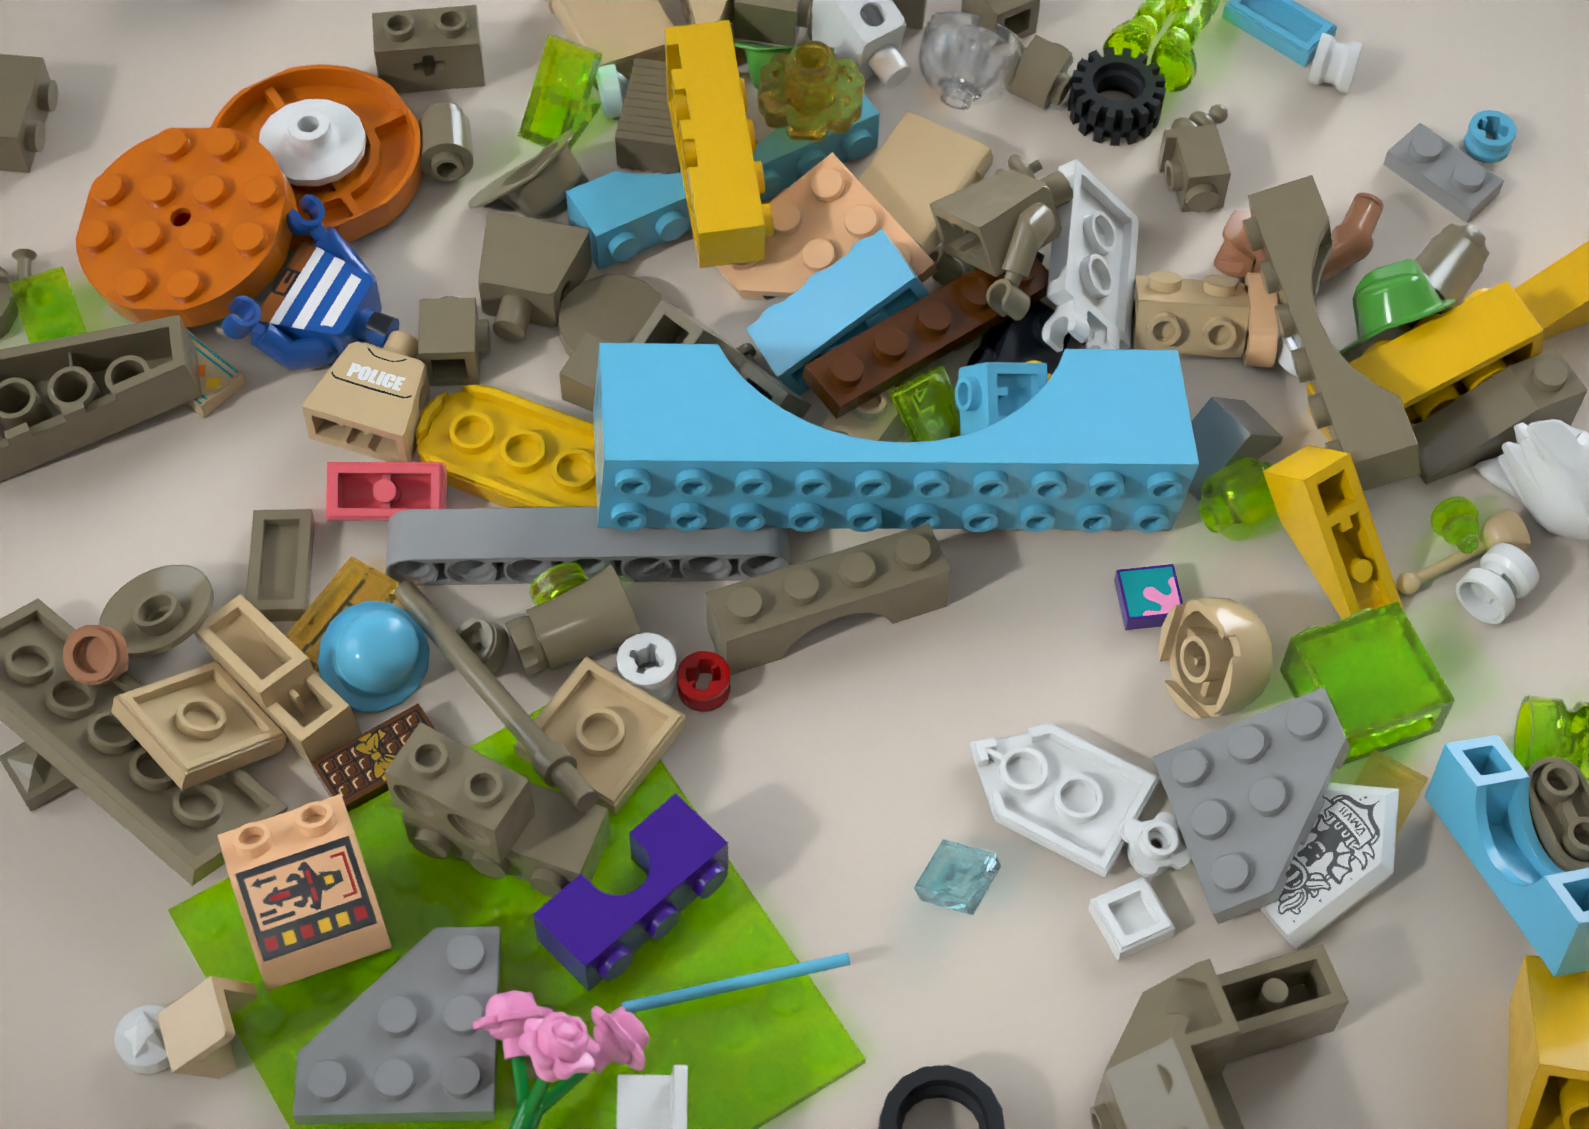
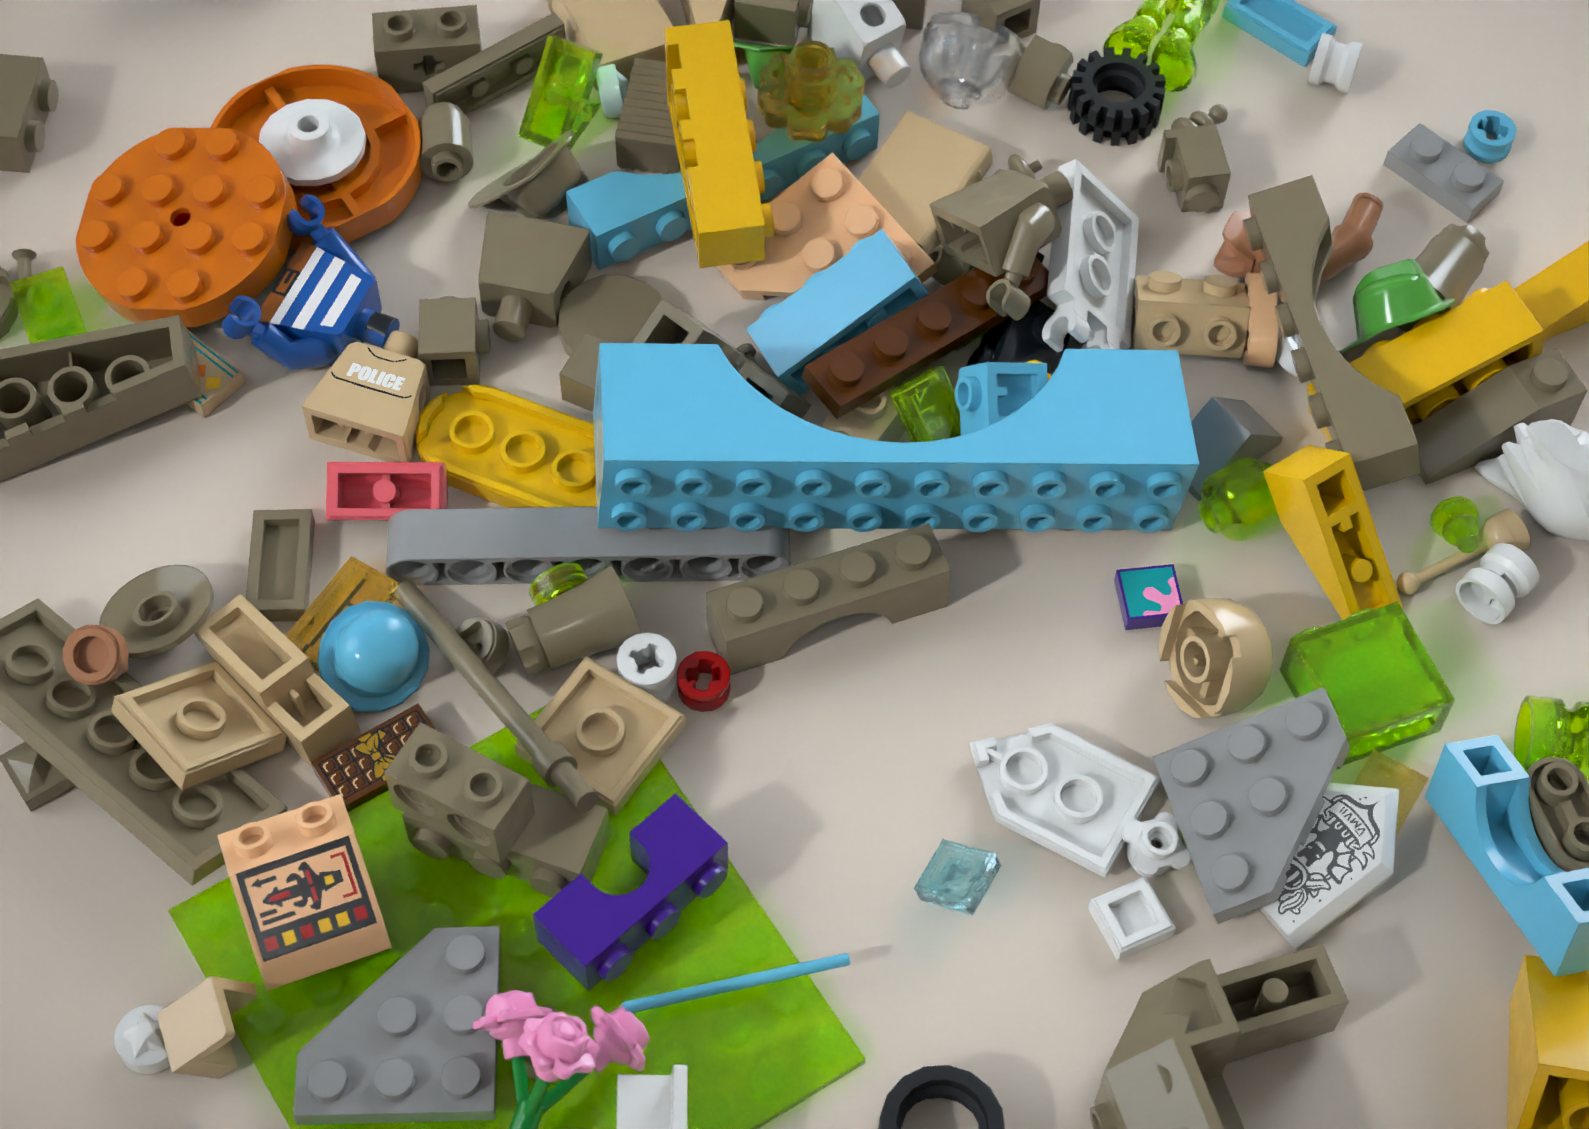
none -> dark tan tile [423,13,568,114]

